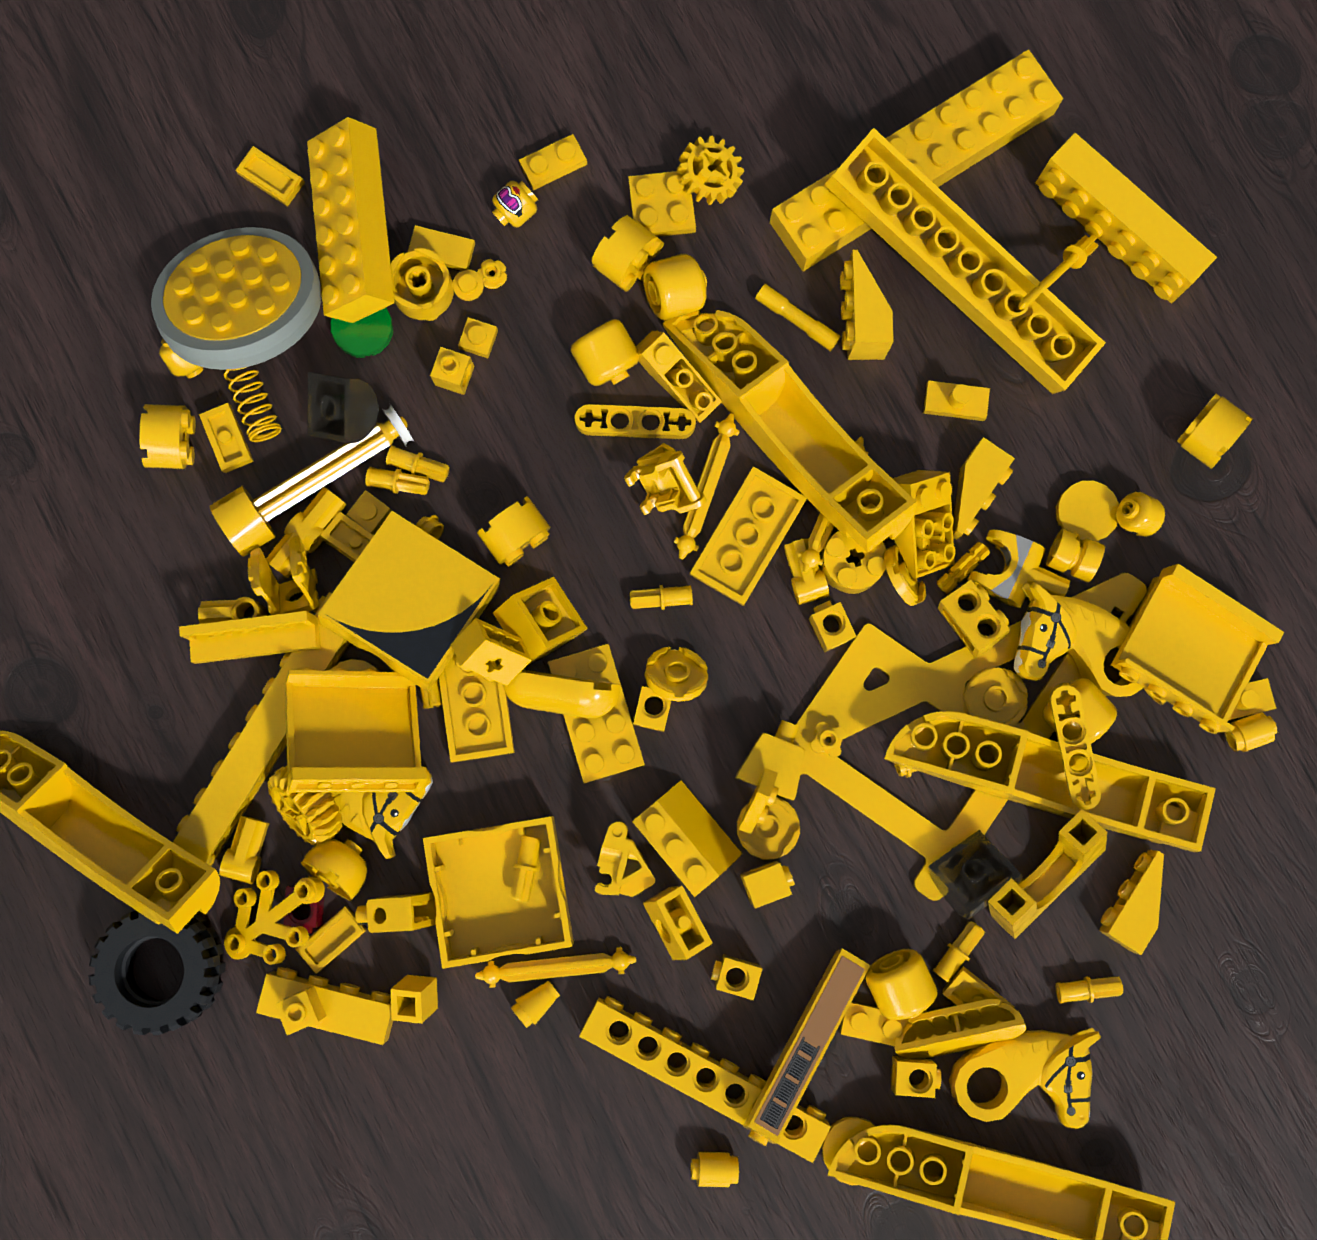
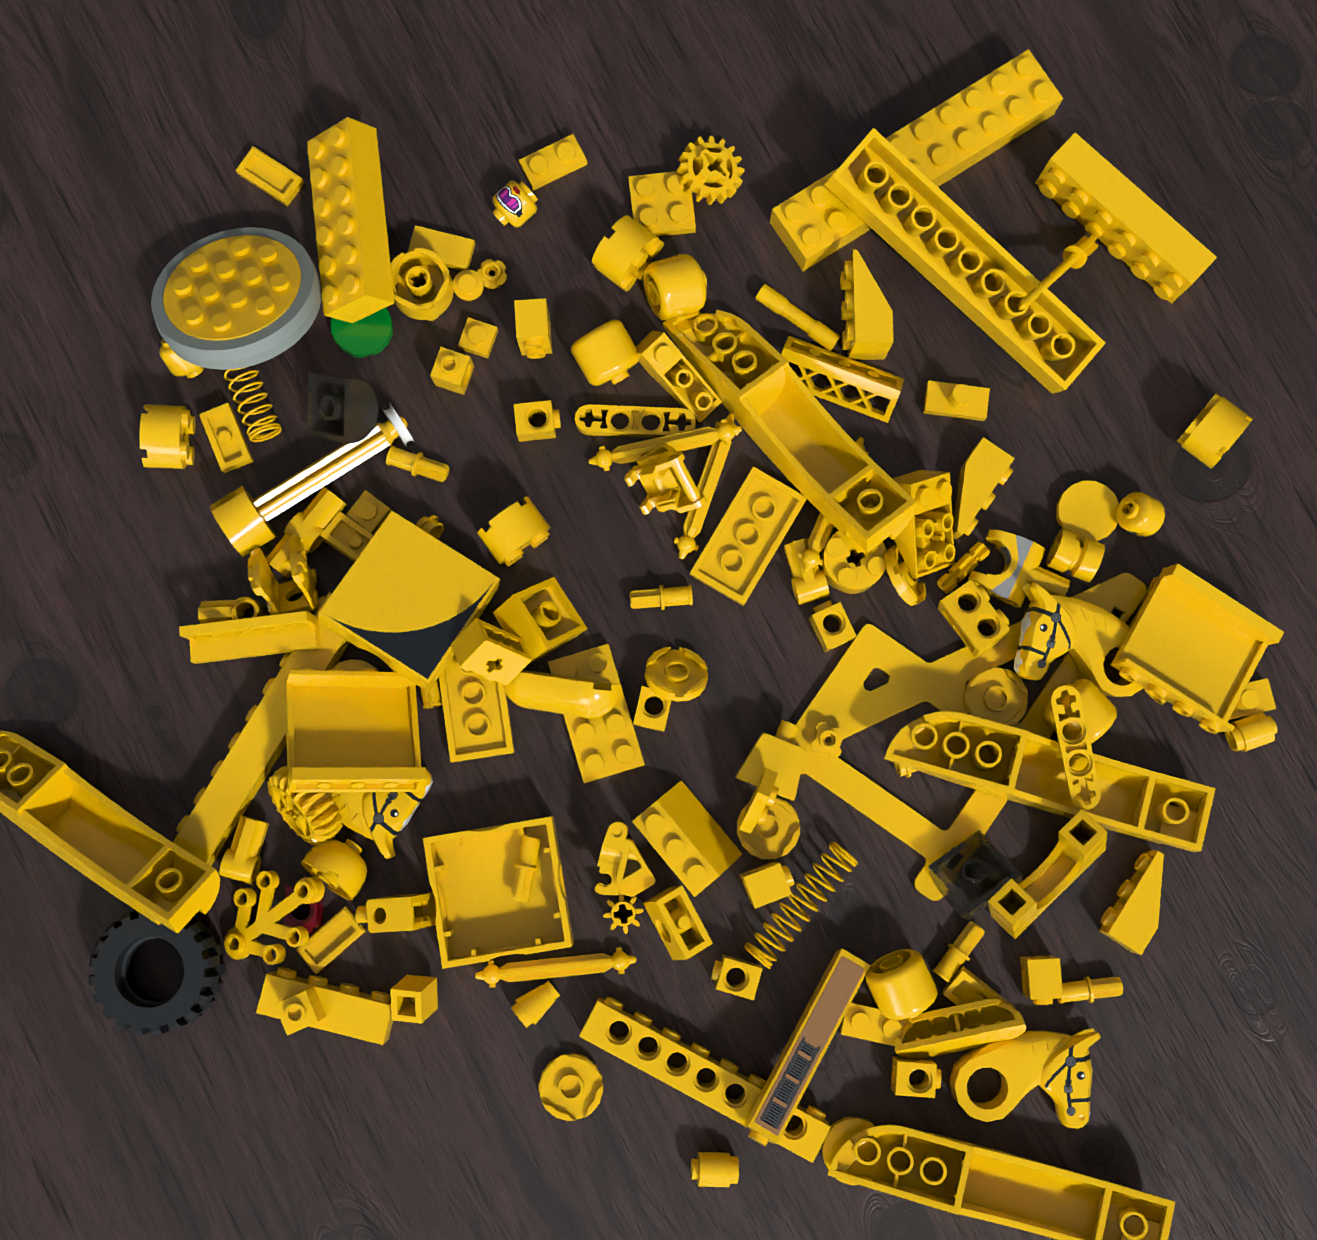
yellow axle [365,467,430,495] -> none
none -> yellow brick [514,298,552,359]
none -> yellow brick [514,400,561,442]
none -> yellow tile [538,1053,604,1121]
none -> yellow wheel [589,419,742,471]
none -> yellow gear [603,894,644,934]
none -> yellow piece [744,841,858,969]
none -> yellow fence [781,336,904,423]
none -> yellow brick [1020,955,1063,1005]

